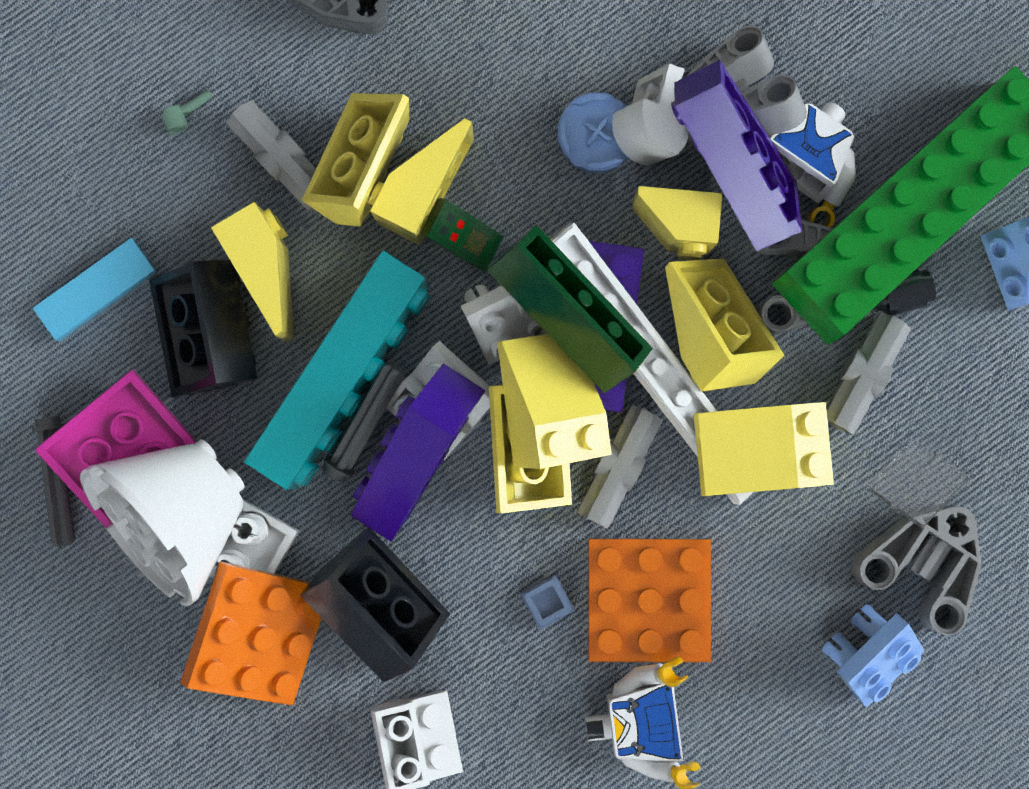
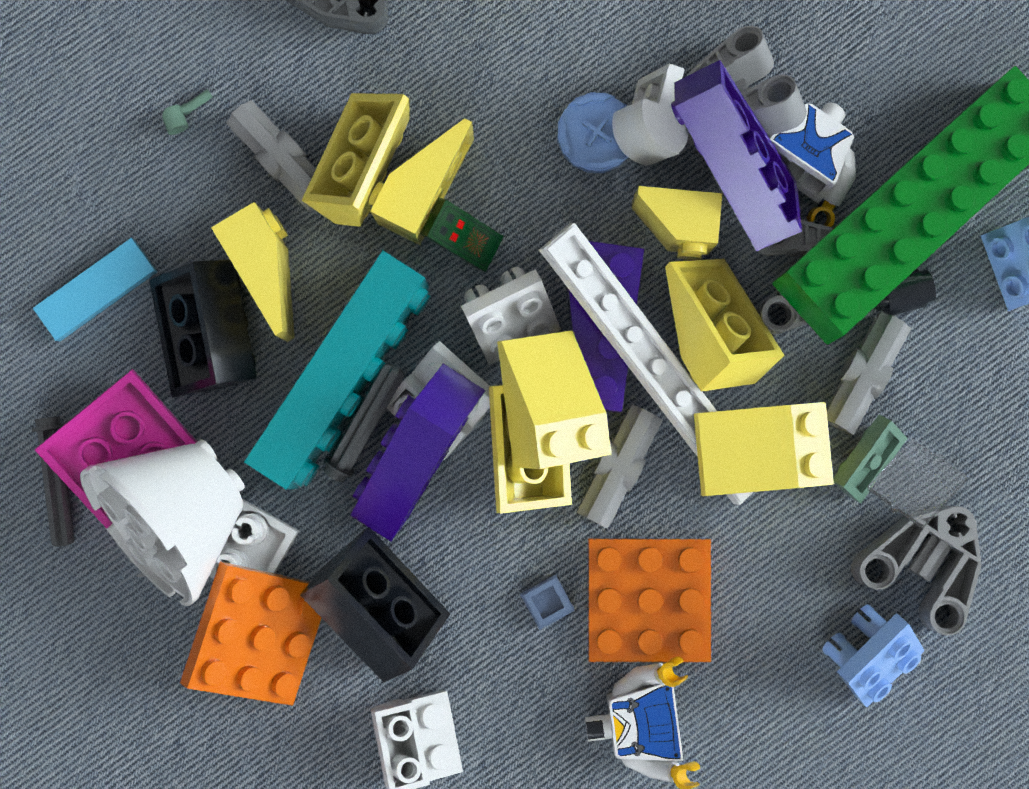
dark green brick [487,225,653,393] -> none
none -> sand green plate [833,414,908,504]

